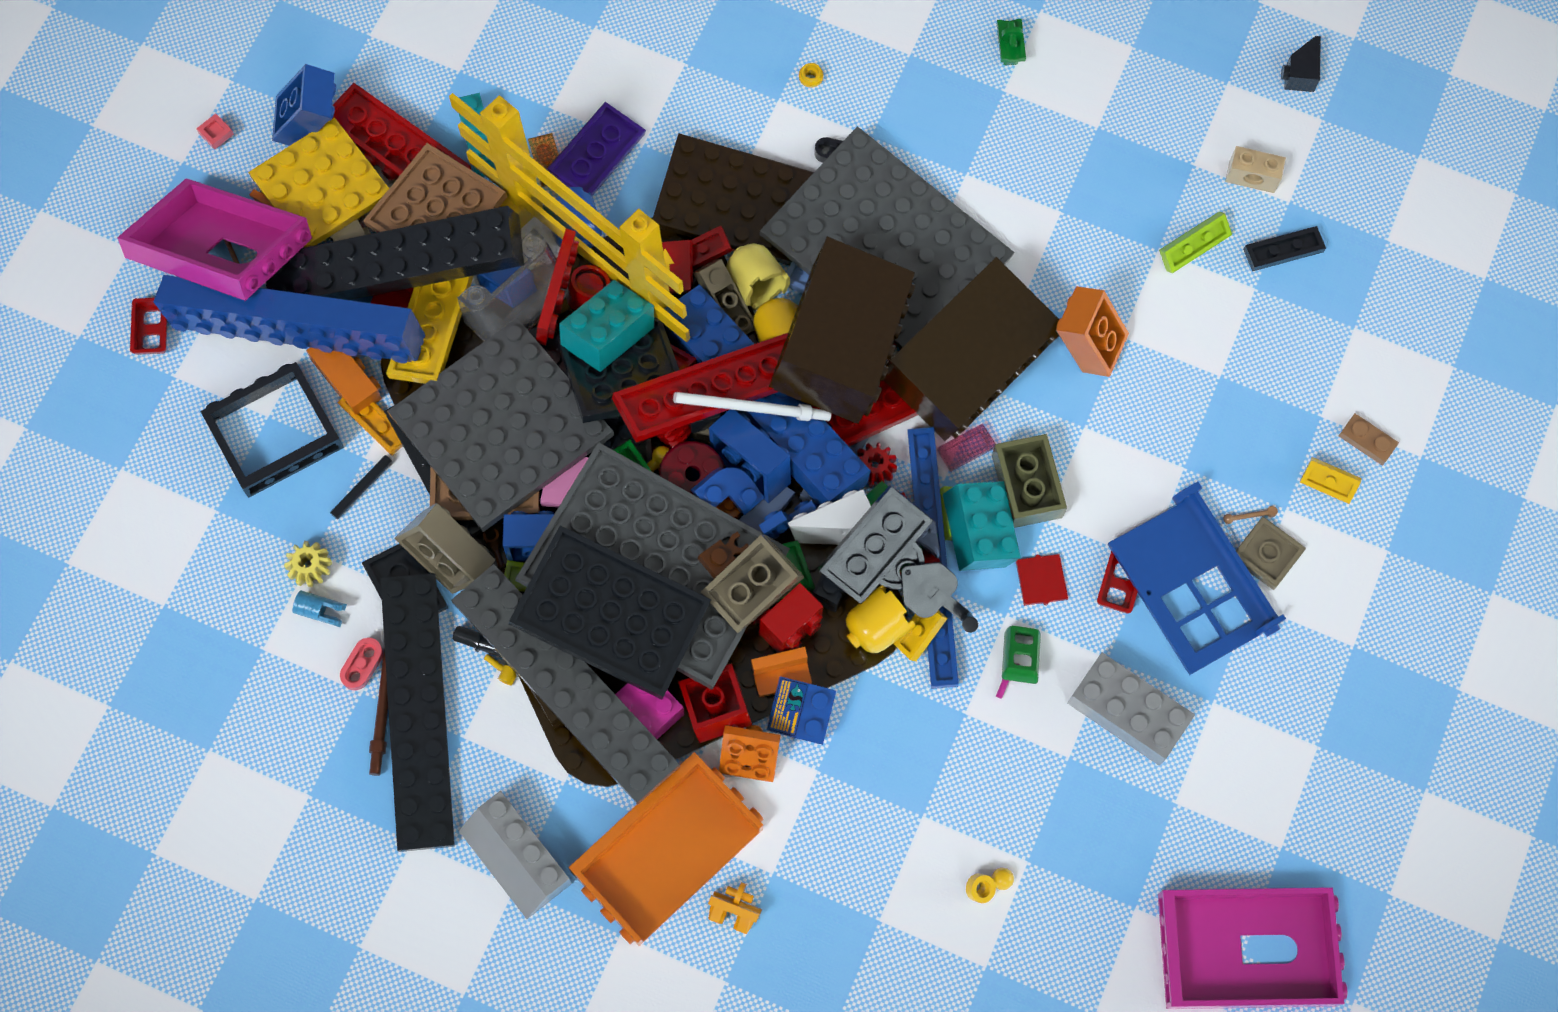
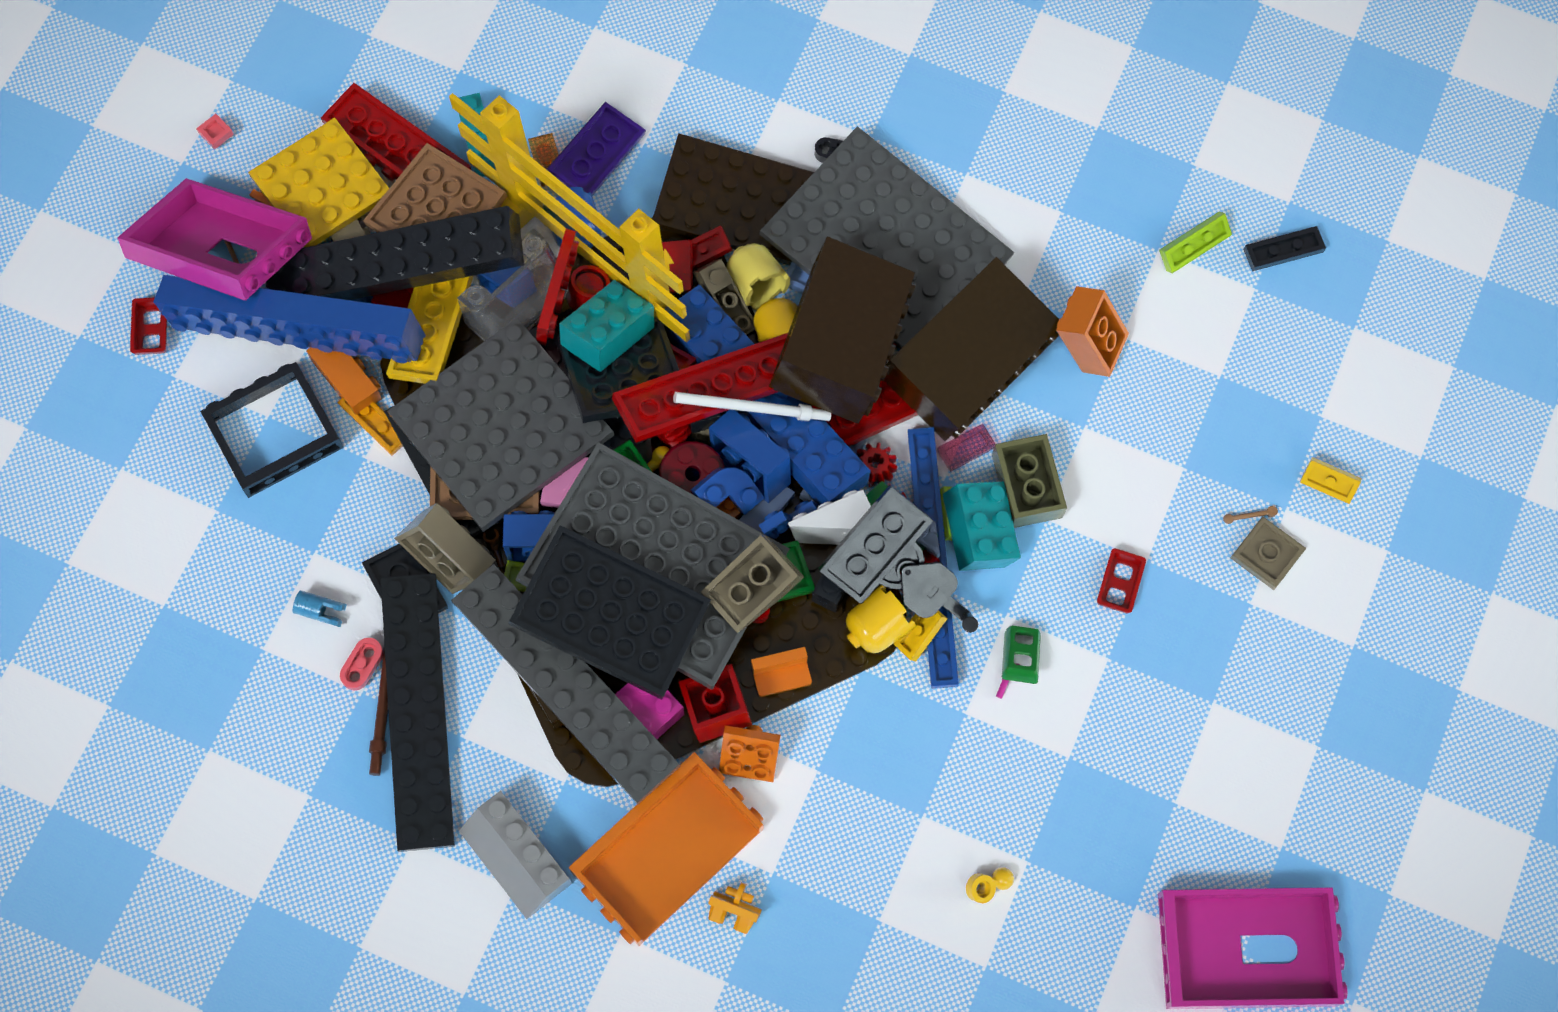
blue brick [272,64,336,146] -> none
light yellow gear [284,540,332,588] -> none
black bar [330,455,393,520] -> none
black axle [452,626,503,658] -> none
yellow hand [484,654,517,686] -> none
reddish brown plate [697,531,749,579] -> none
red brick [759,583,823,653] -> none
slope [766,676,836,745] -> none
yellow plate [799,63,823,88] -> none
green hips [996,19,1026,66] -> none
red piece [1016,554,1068,606] -> none
light grey brick [1067,652,1195,766] -> none
blue door [1107,482,1286,676] -> none
tan brick [1225,146,1286,193] -> none
black slope [1281,36,1321,92] -> none
medium nougat plate [1338,413,1399,466] -> none

